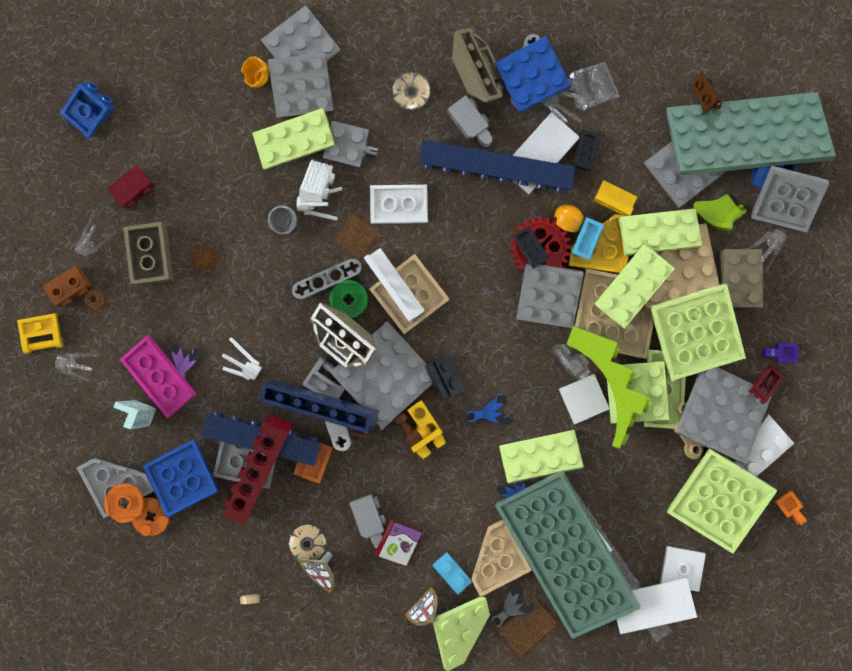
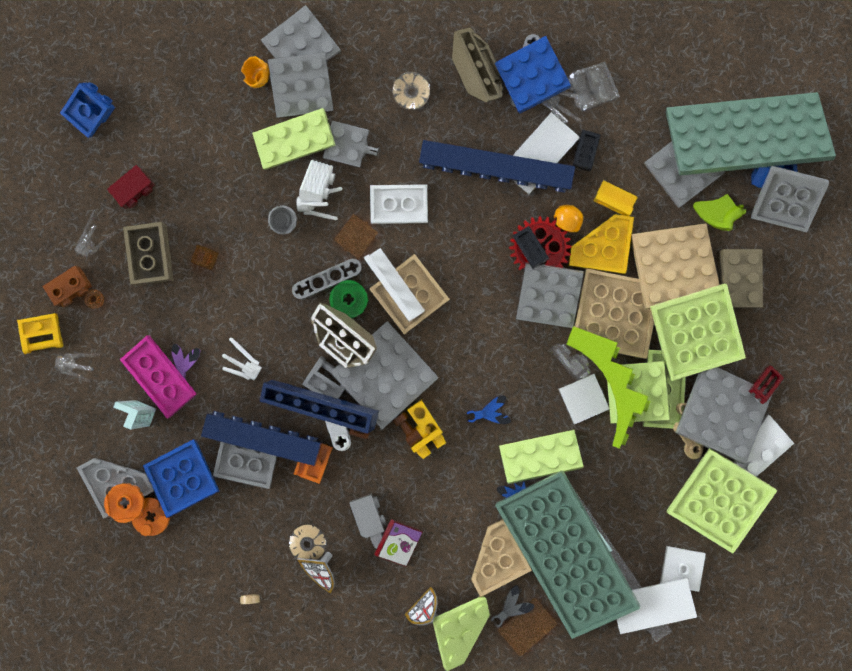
dark red brick [223,415,293,525] -> none
black plate [425,354,466,401] -> none
medium azure plate [432,552,472,595] -> none
light grey hinge [447,95,493,148] -> none
medium azure plate [571,217,604,261] -> none
yellowish green plate [595,244,675,329] -> none
yellowish green plate [619,209,702,256] -> none
reddish brown hinge [691,72,722,113] -> none
clear plant [747,229,787,273] -> none
dark purple plate [762,343,798,363] -> none
orange plate [774,491,807,526] -> none

